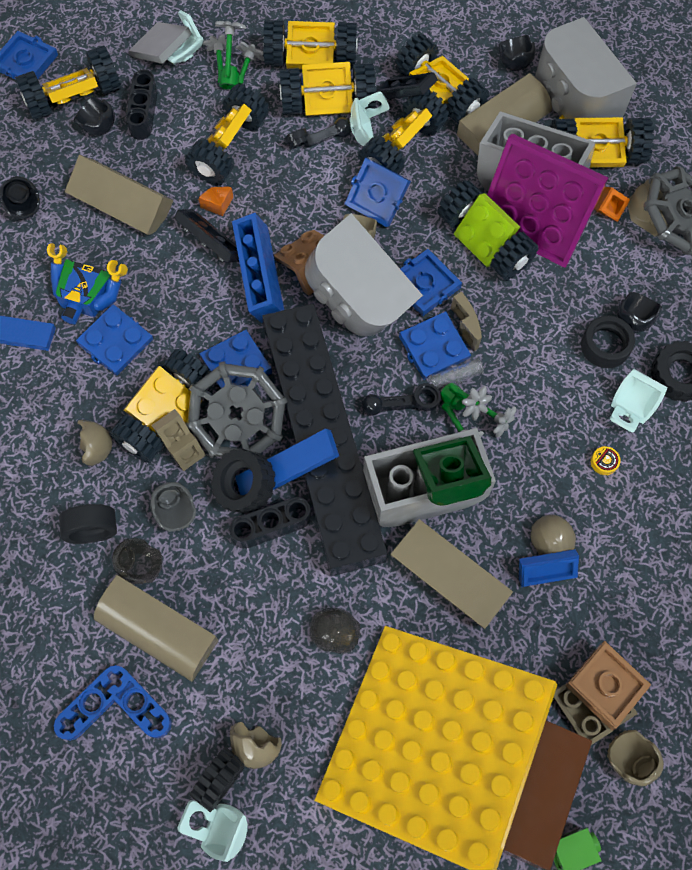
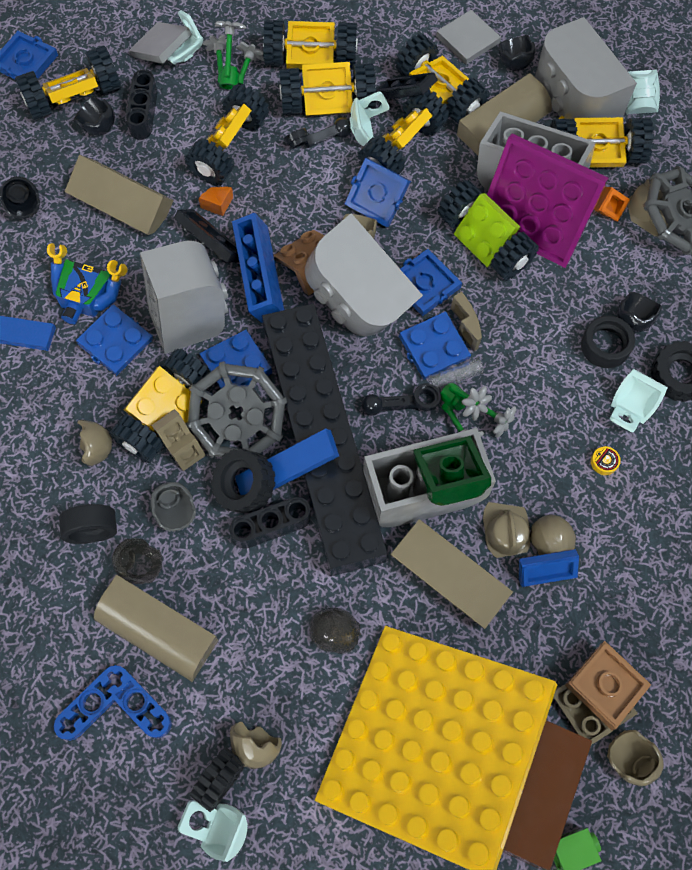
none -> light grey brick [140,241,228,354]
none -> light grey tile [436,10,501,64]
none -> dark tan piece [483,502,531,558]
none -> light aqua piece [625,70,660,114]

